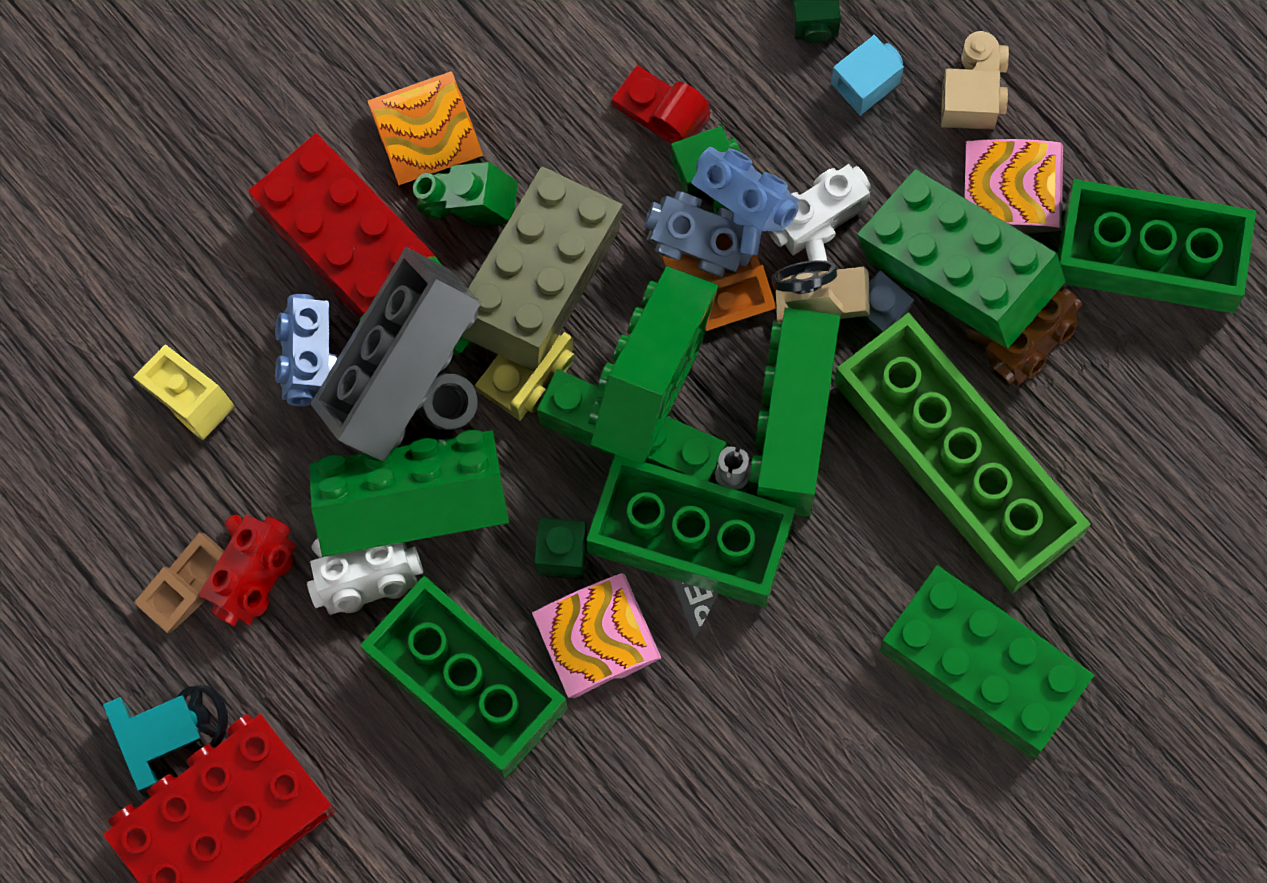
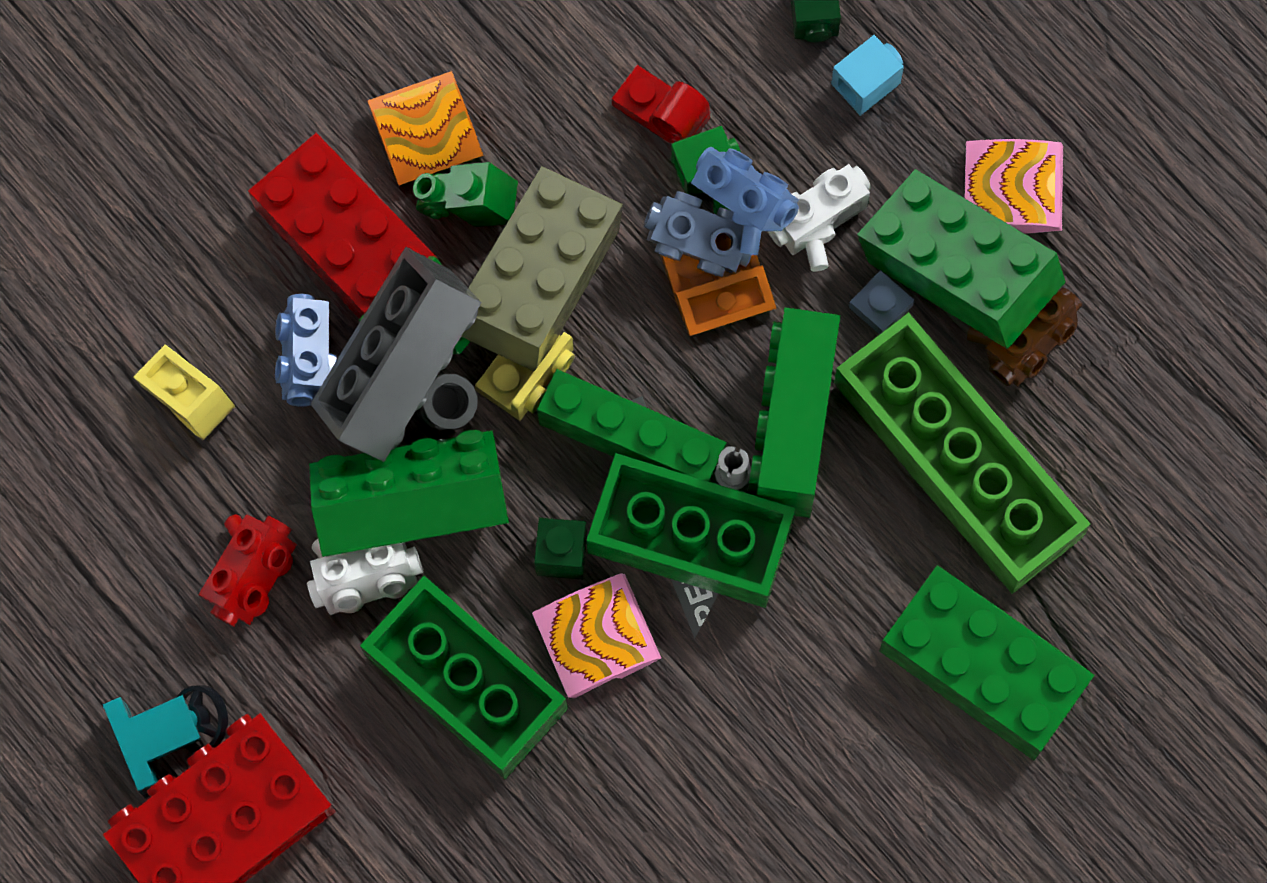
medium nougat slope [134,532,224,633] -> none
green brick [588,266,719,465] -> none
tan piece [771,260,870,322] -> none
tan brick [941,31,1009,130] -> none
green brick [1058,179,1256,314] -> none

